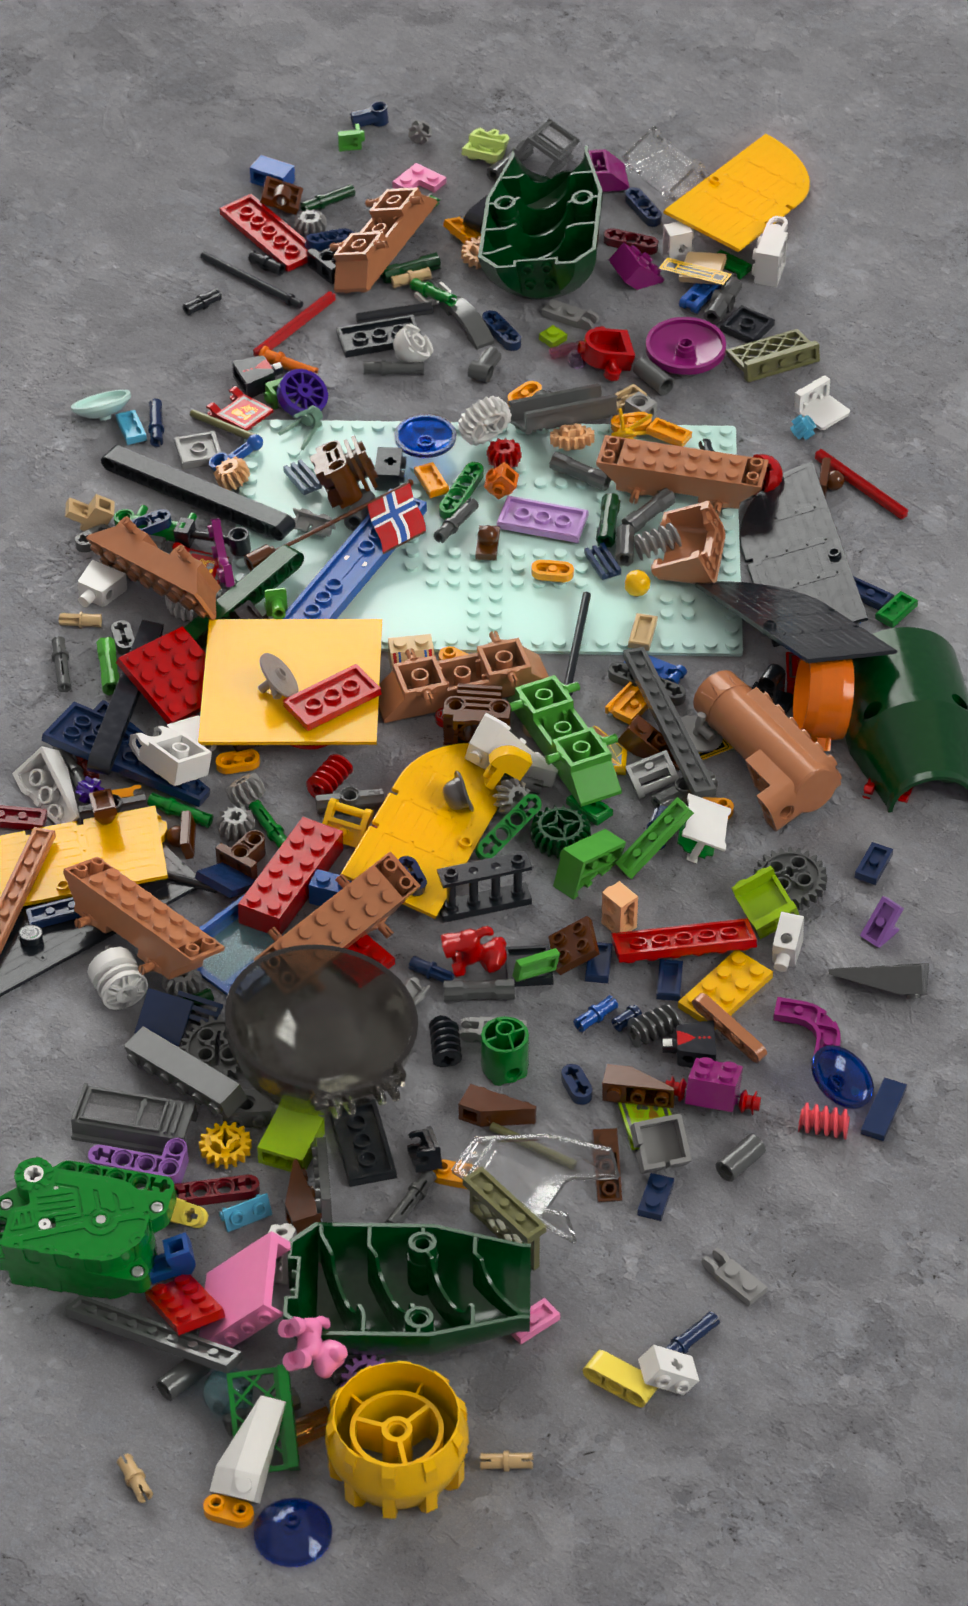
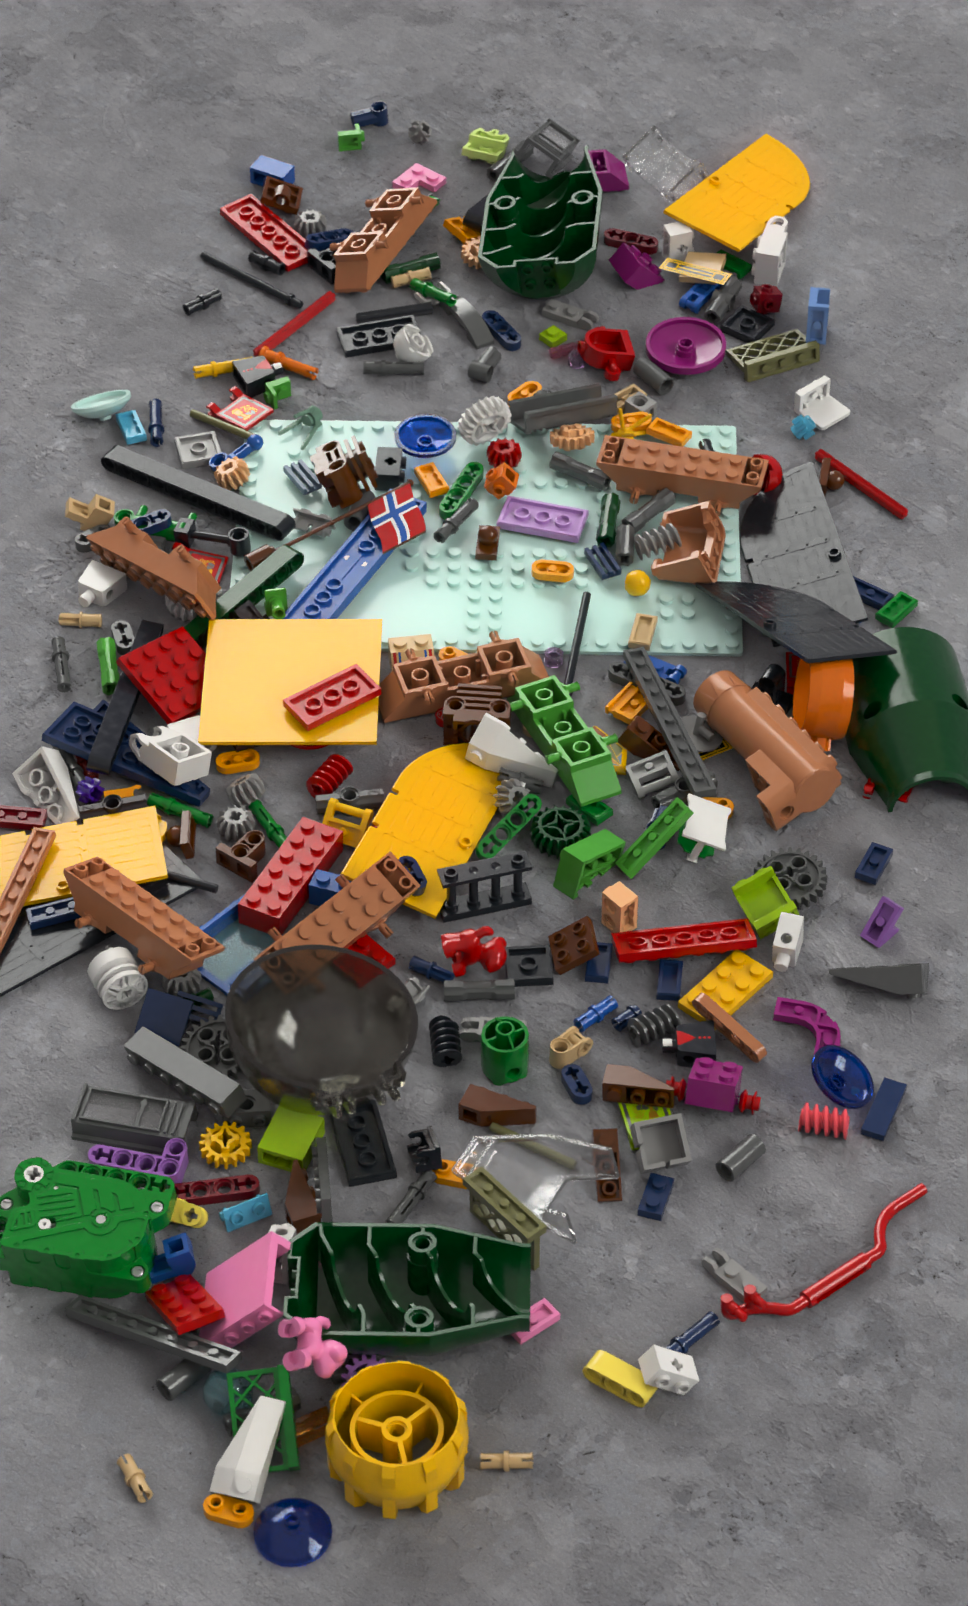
tile [19,925,43,946] -> none
reddish brown tile [89,788,117,825] -> none
dark blue tile [195,862,255,898] -> none
magenta plate [207,518,235,587] -> none
light grey shield [258,653,298,699] -> none
dark purple wheel [277,369,328,419] -> none
dark green pin [300,184,356,212] -> none
dark grey hat [443,771,474,812] -> none
yellow brick [483,745,532,790] -> none
bright green tile [512,948,560,982] -> none
dark blue beam [625,187,662,227] -> none
none -> yellow pin [193,356,252,379]
none -> clear purple bush [544,647,563,668]
none -> tan piece [549,1026,593,1069]
none -> red piece [720,1183,928,1322]
none -> dark red brick [750,284,783,314]
none -> medium blue panel [806,287,830,345]

